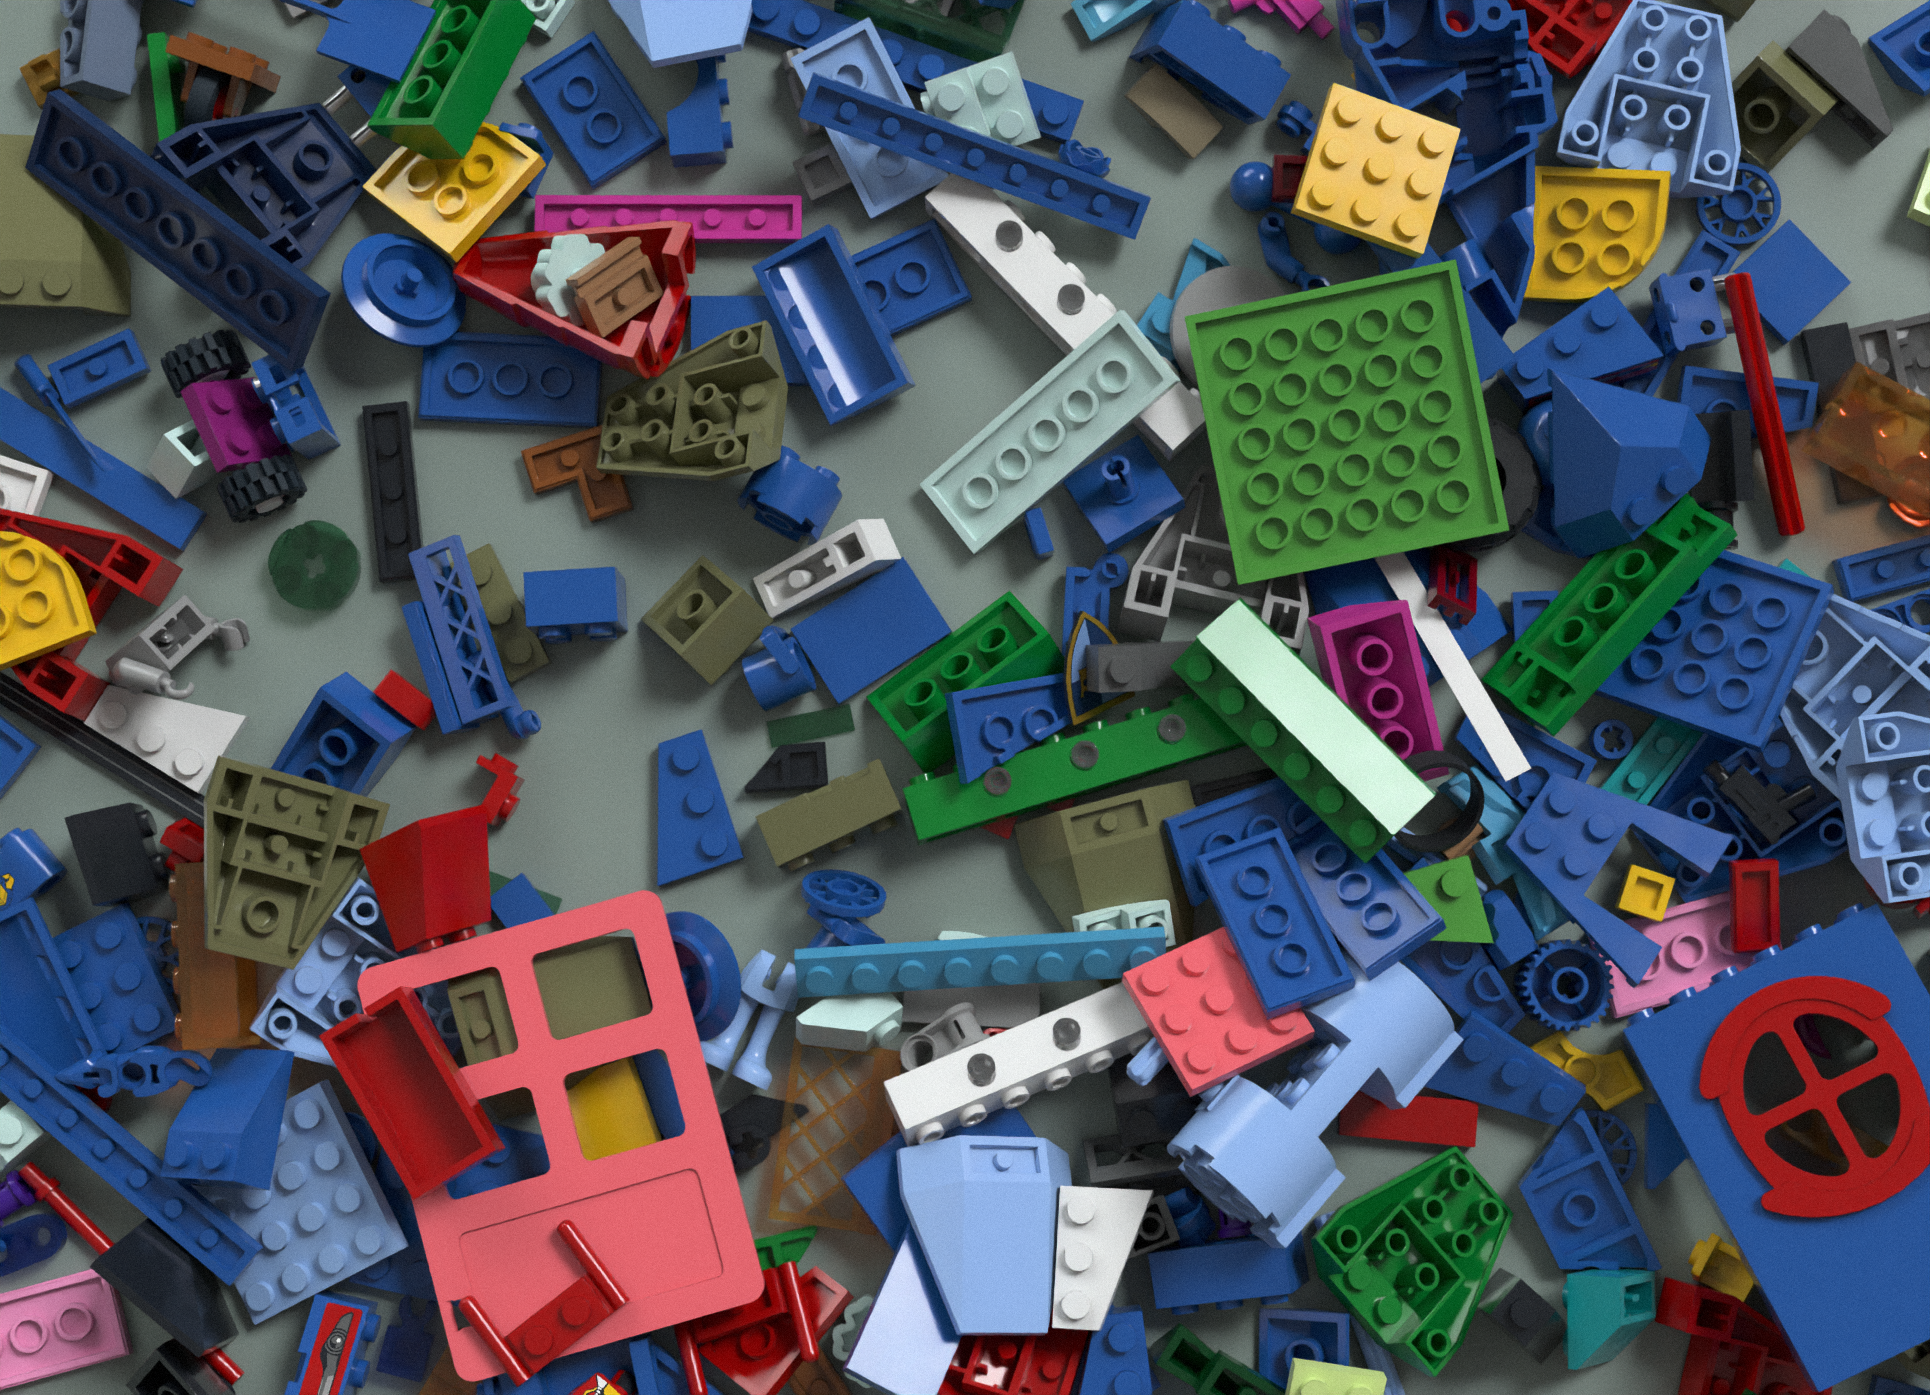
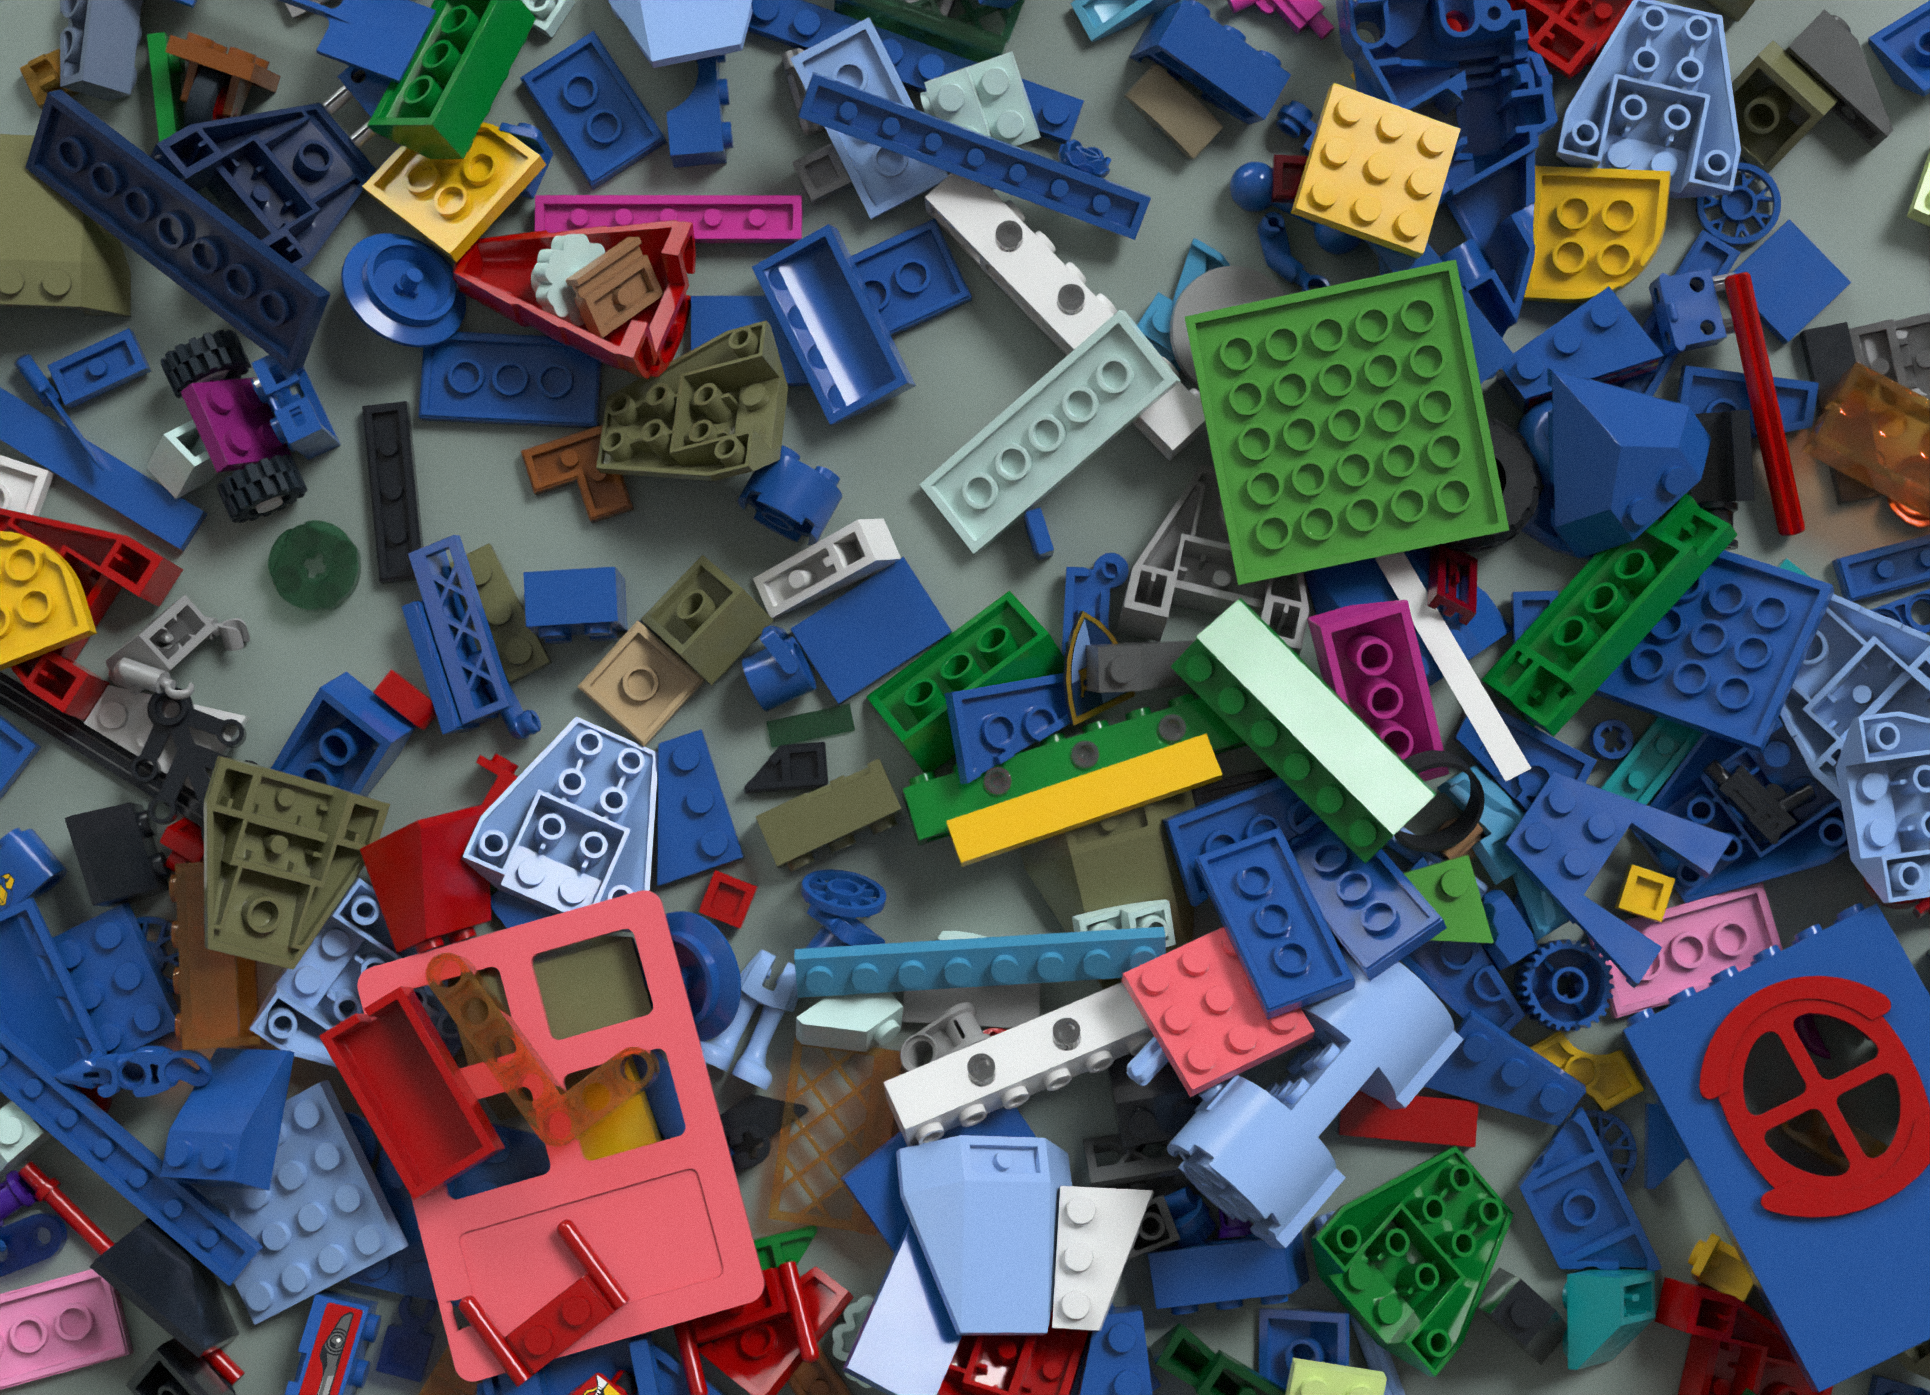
blue tile [1063,435,1186,553] -> none
red tile [1729,858,1780,953] -> none
none -> black plant [131,687,258,841]
none -> clear orange beam [425,953,660,1147]
none -> light blue wedge [461,717,658,932]
none -> tan tile [577,620,705,747]
none -> red plate [698,870,758,929]
none -> yellow tile [946,733,1223,867]

